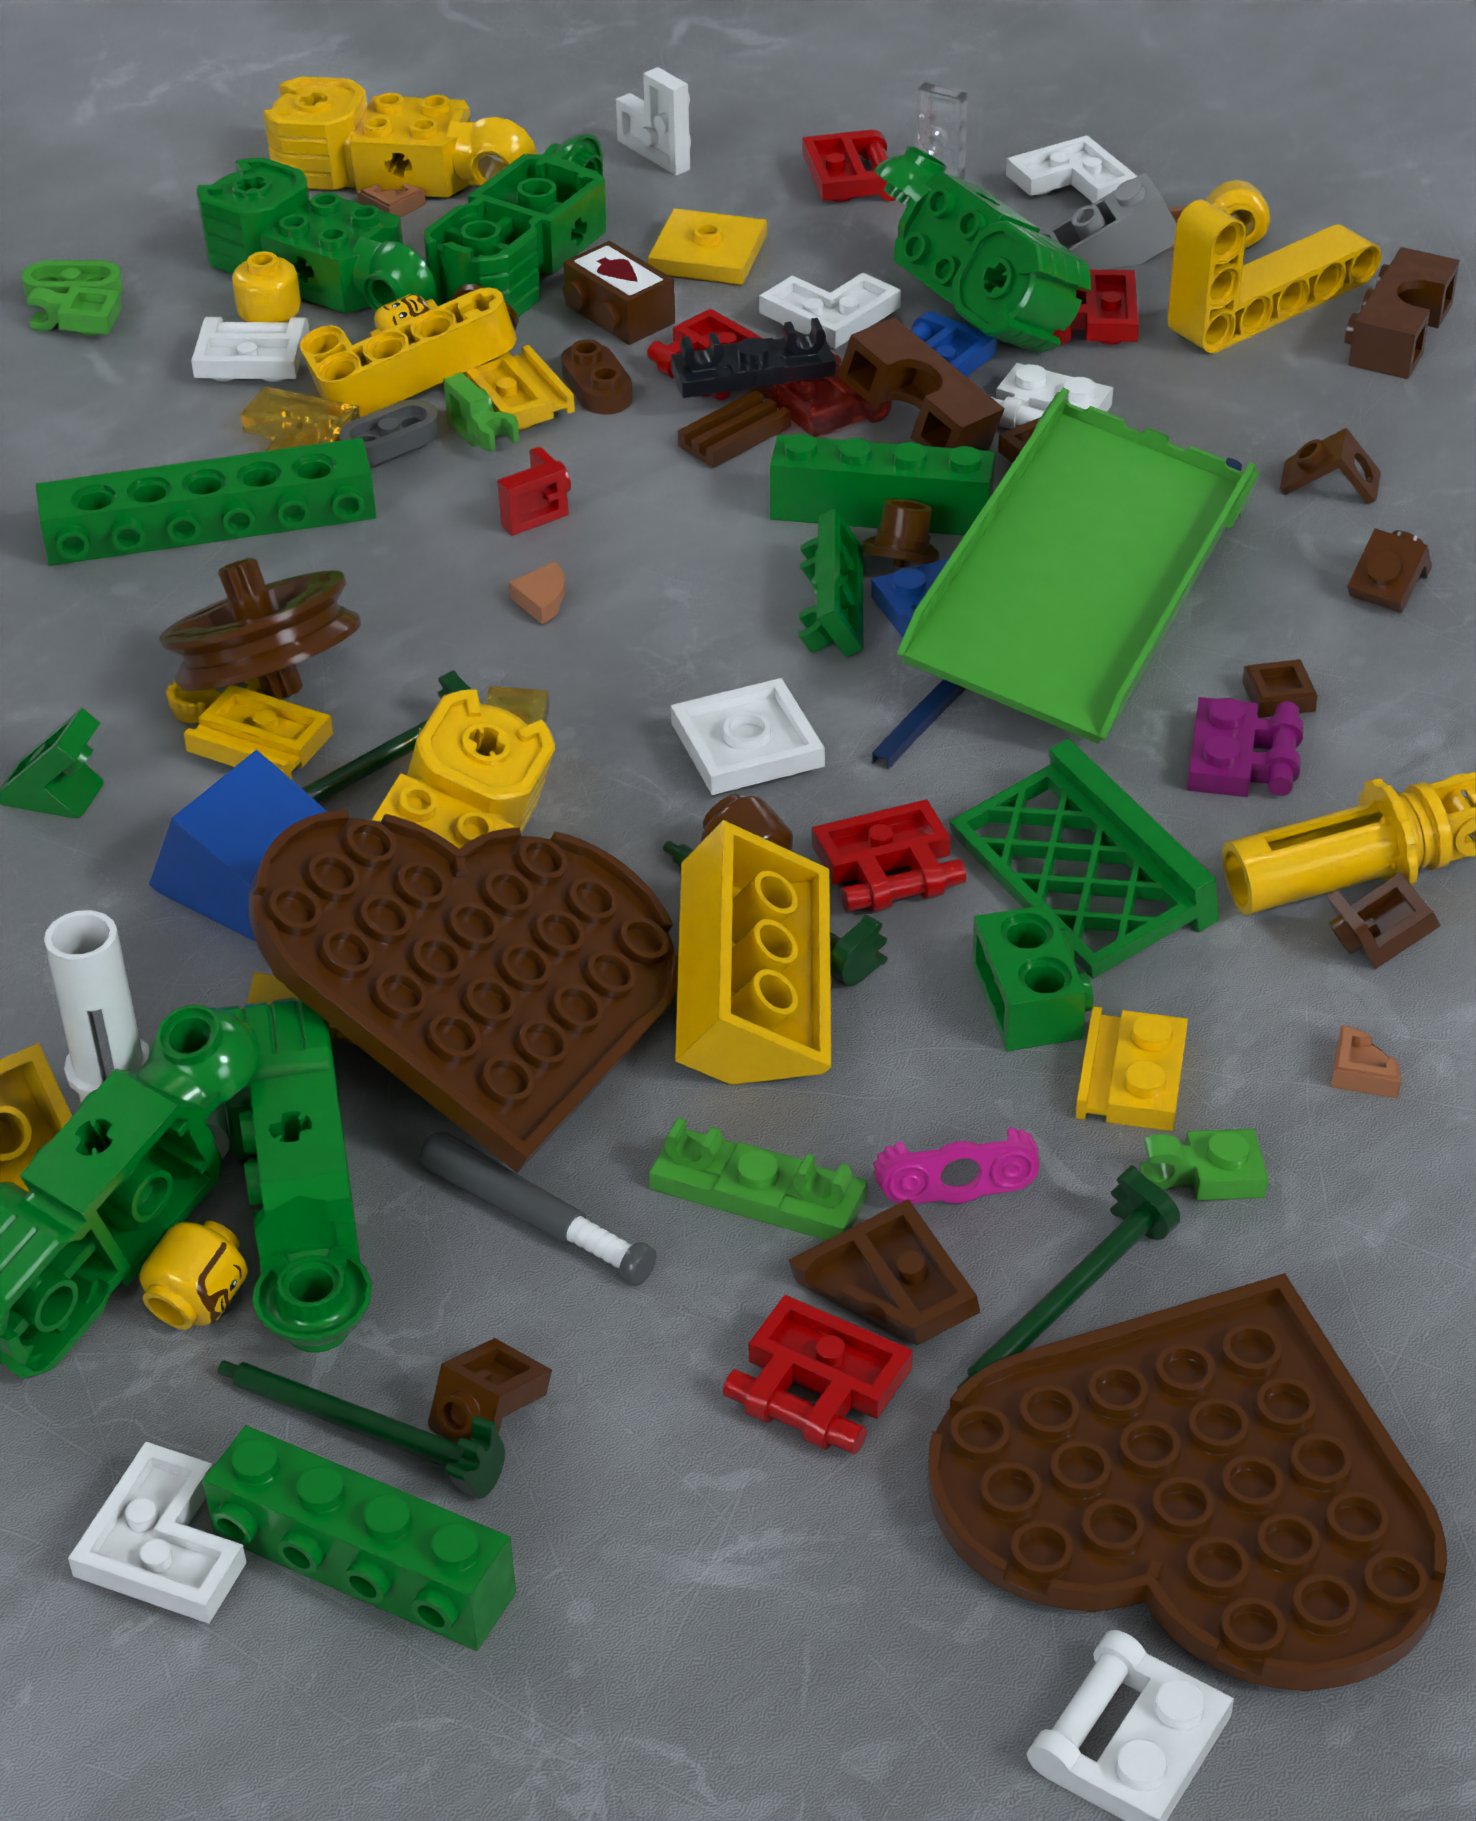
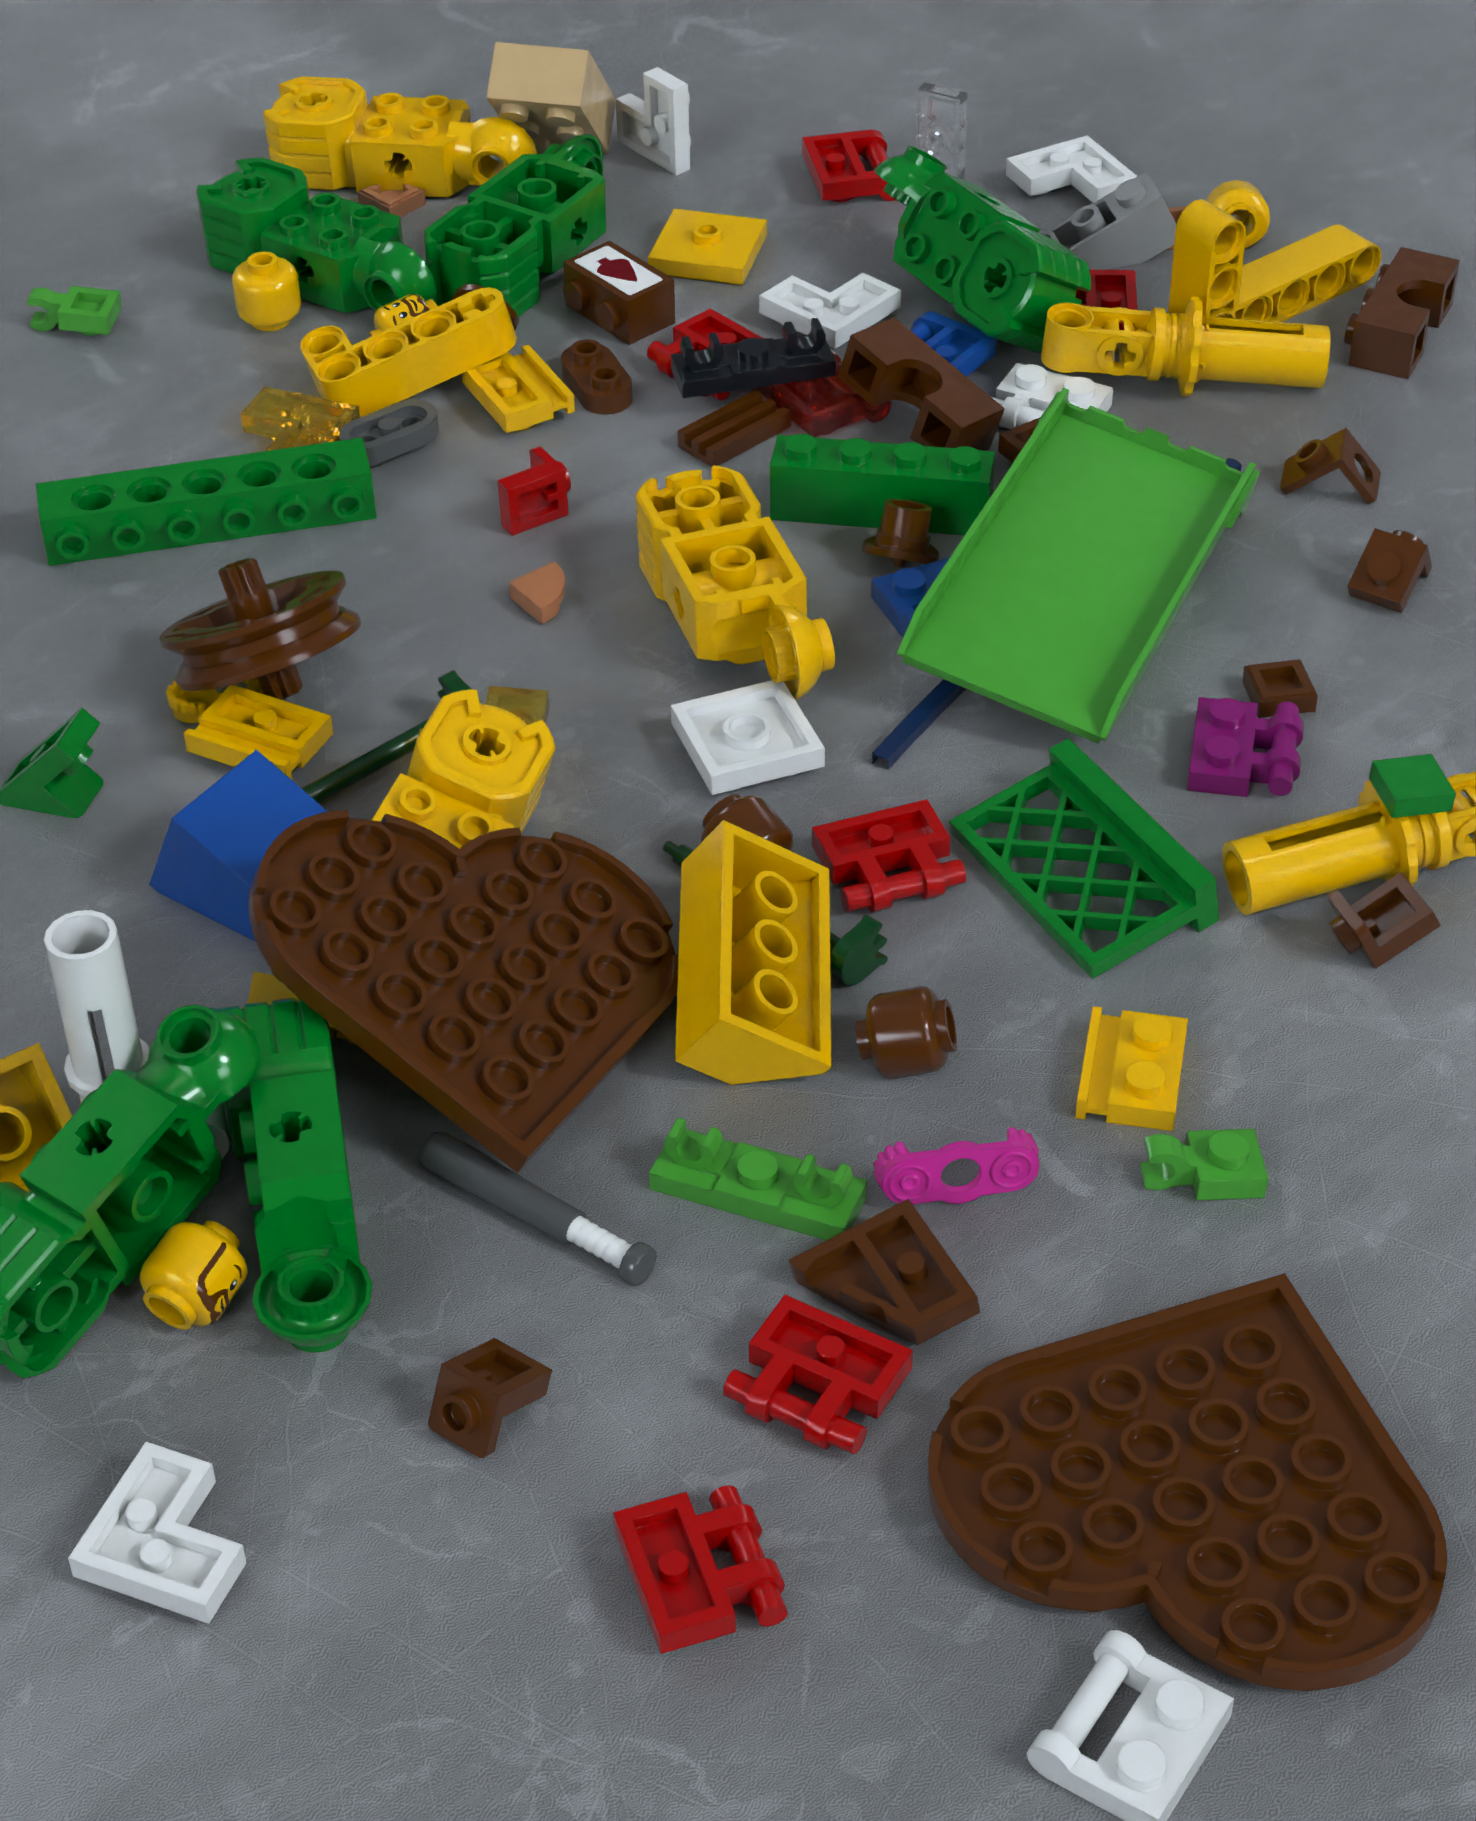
bright green plate [21,260,123,299] -> none
white plate [191,317,309,382] -> none
green brick [202,1425,516,1651] -> none
dark green piece [218,1360,505,1499] -> none
bright green plate [443,372,519,452] -> none
green plate [798,508,864,658] -> none
dark green piece [957,1165,1180,1390] -> none
green brick [972,904,1094,1052] -> none
nougat tile [1330,1025,1401,1098] -> none
none -> tan brick [486,42,616,154]
none -> red plate [613,1485,788,1654]
none -> yellow brick [635,465,835,700]
none -> reddish brown head [855,986,957,1079]
none -> yellow piece [1041,297,1330,397]
none -> green tile [1369,754,1456,818]

